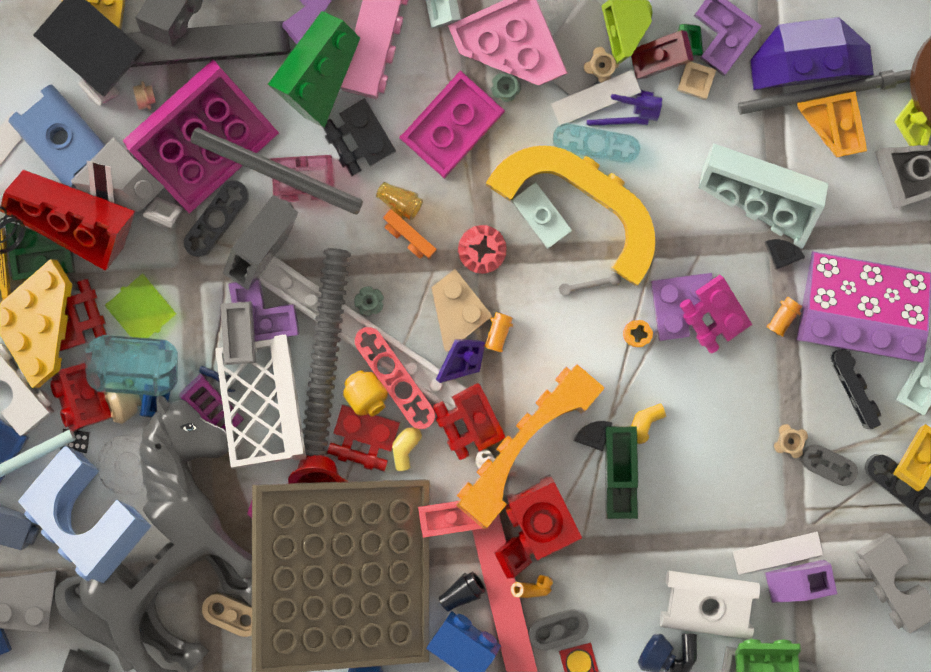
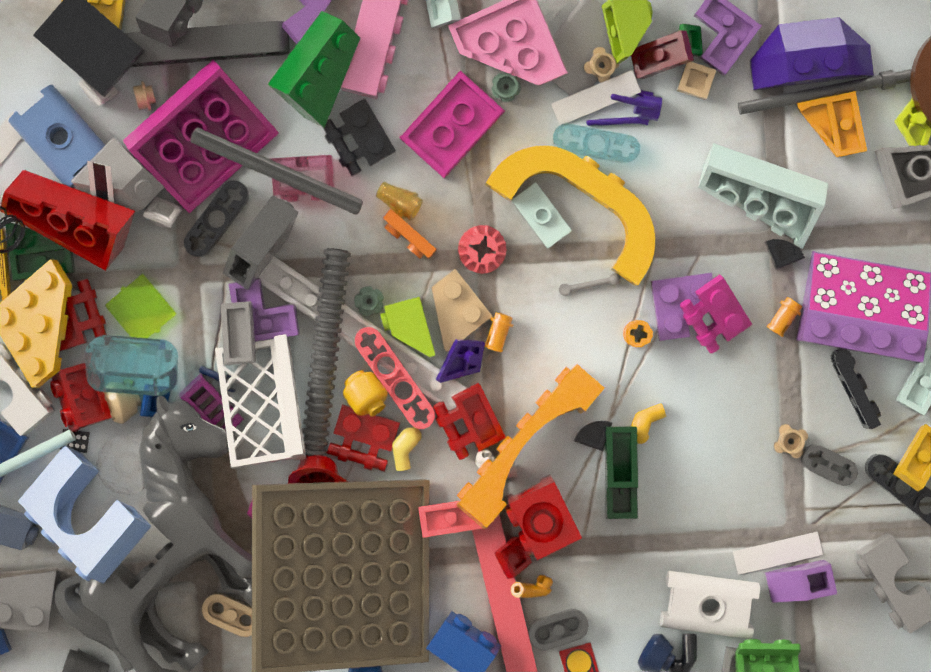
black cone [439,571,485,612] -> none
none -> lime slope [380,297,436,357]

